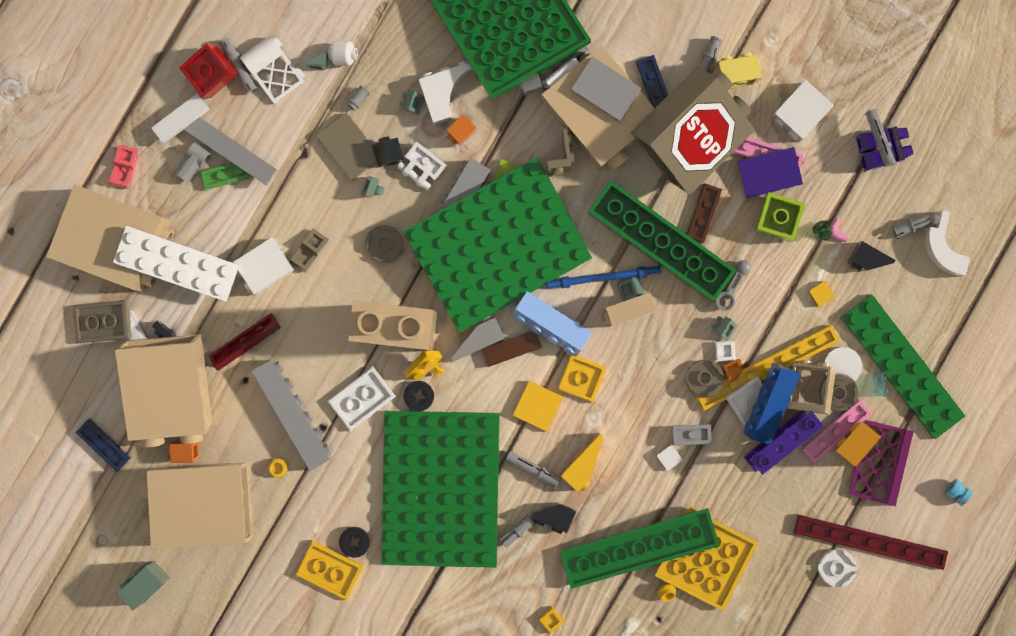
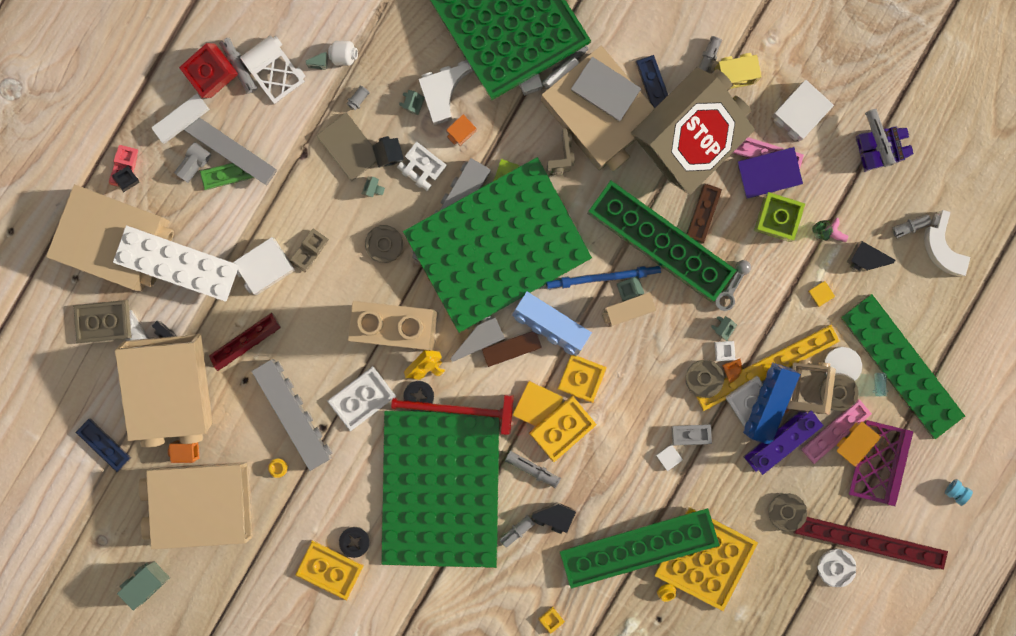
yellow slope [560,433,603,492] -> none
none -> black tile [112,166,140,193]
none -> red tile [391,395,514,435]
none -> yellow tile [529,395,597,462]
none -> dark tan tile [768,493,808,532]

